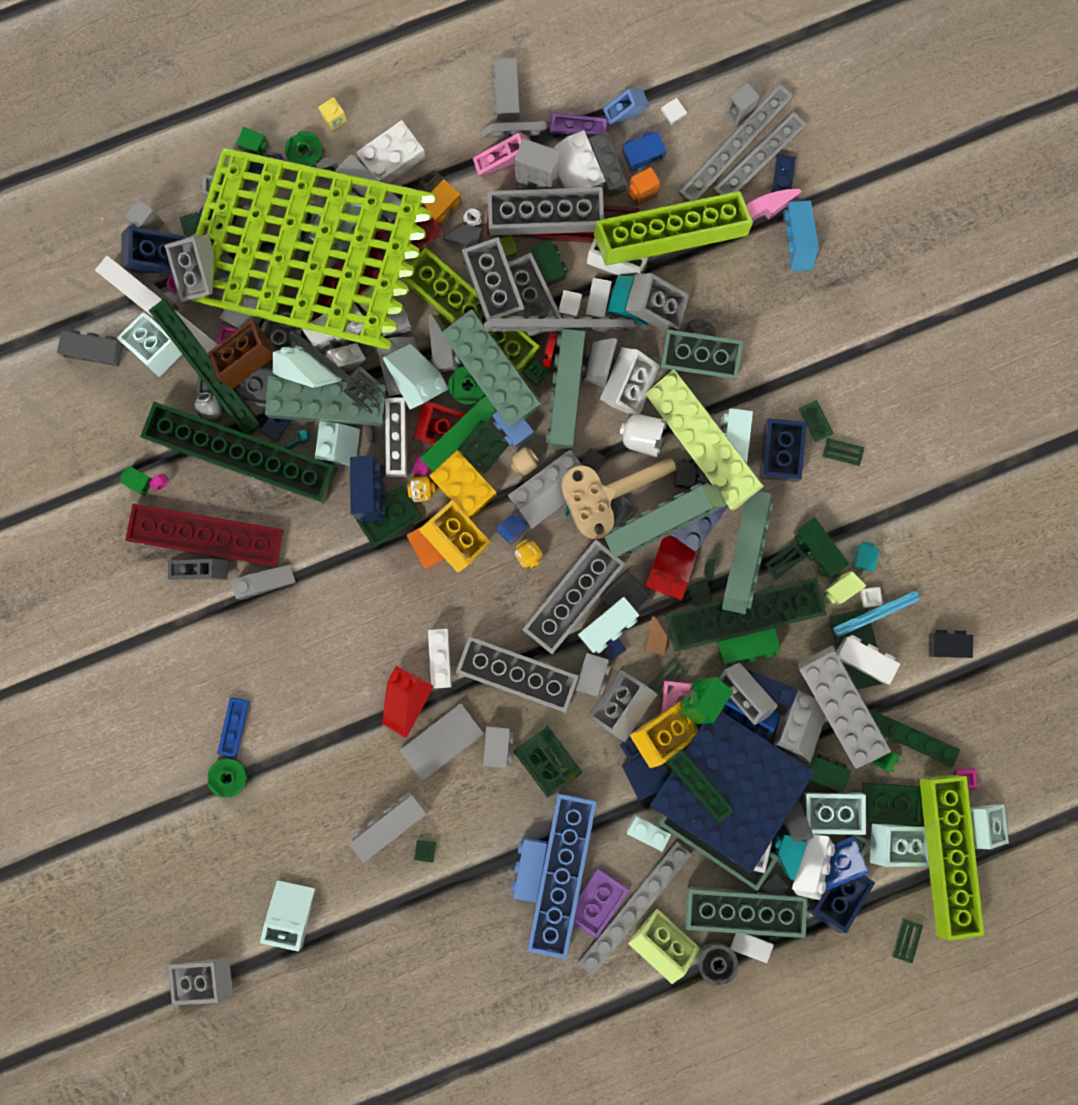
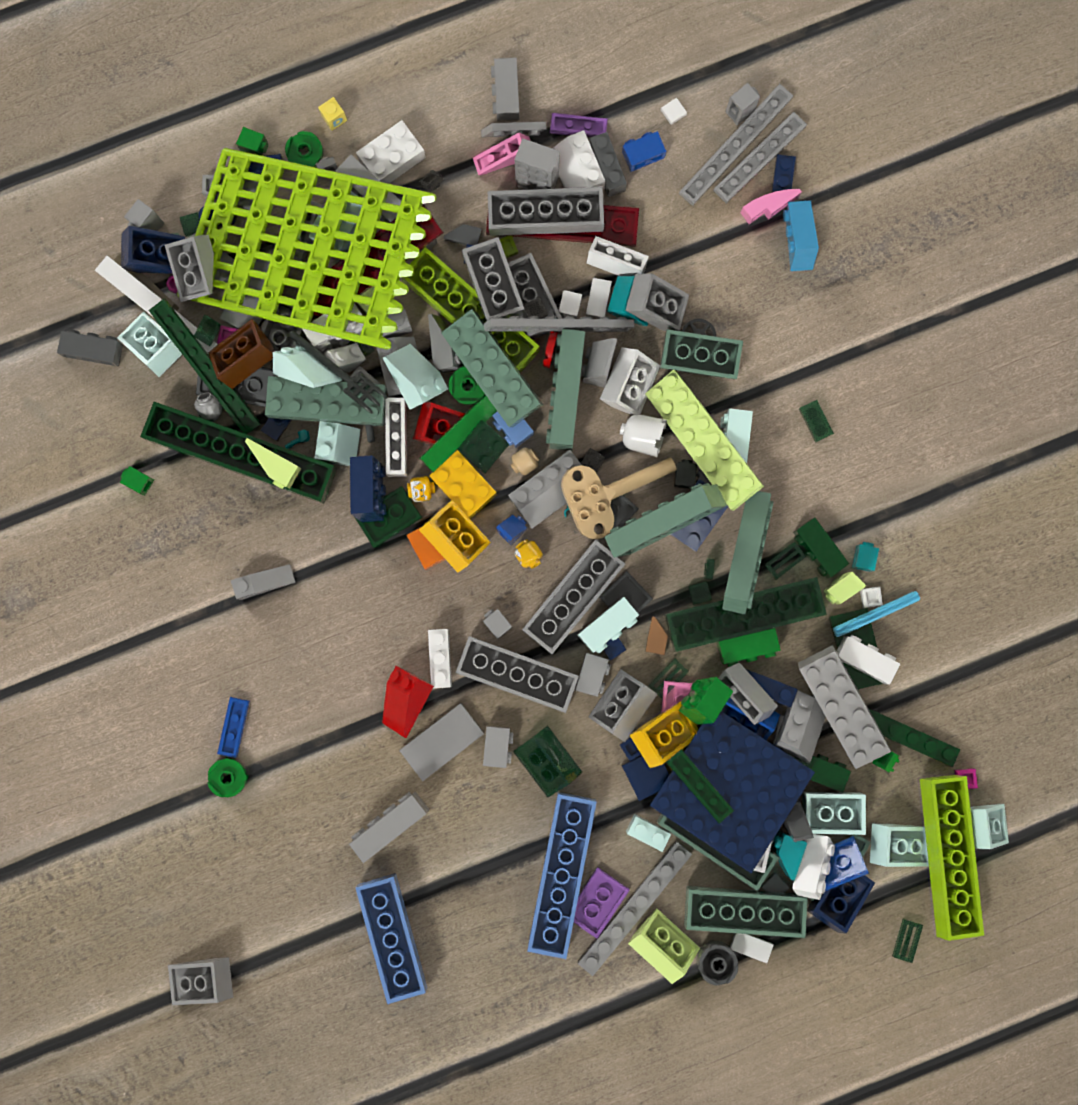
dark red plate [125,503,284,567] -> none
dark pink tile [149,473,170,491] -> none
dark grey slope [168,559,228,580] -> none
light aqua slope [260,880,315,951] -> none
dark pink tile [412,456,431,478] -> none
clear green tile [414,840,437,863] -> none
light orange brick [424,179,461,224] -> none
white plate [463,208,482,227] -> none
medium blue brick [511,837,547,903] -> none
green tile [523,358,549,386] -> none
dark green brick [530,240,568,287] -> none
lime brick [594,191,753,266] -> none
medium blue slope [603,88,649,125] -> none
orange brick [628,167,660,206] -> none
red slope [644,536,700,601] -> none
dark blue brick [760,418,807,482] -> none
clear green tile [822,438,864,466] -> none
dark green tile [862,782,922,826] -> none
black brick [929,630,973,658] -> none
none -> clear green tile [193,314,221,346]
none -> yellowish green slope [245,438,301,489]
none -> medium blue brick [356,873,428,1004]
none -> light grey brick [483,609,512,639]

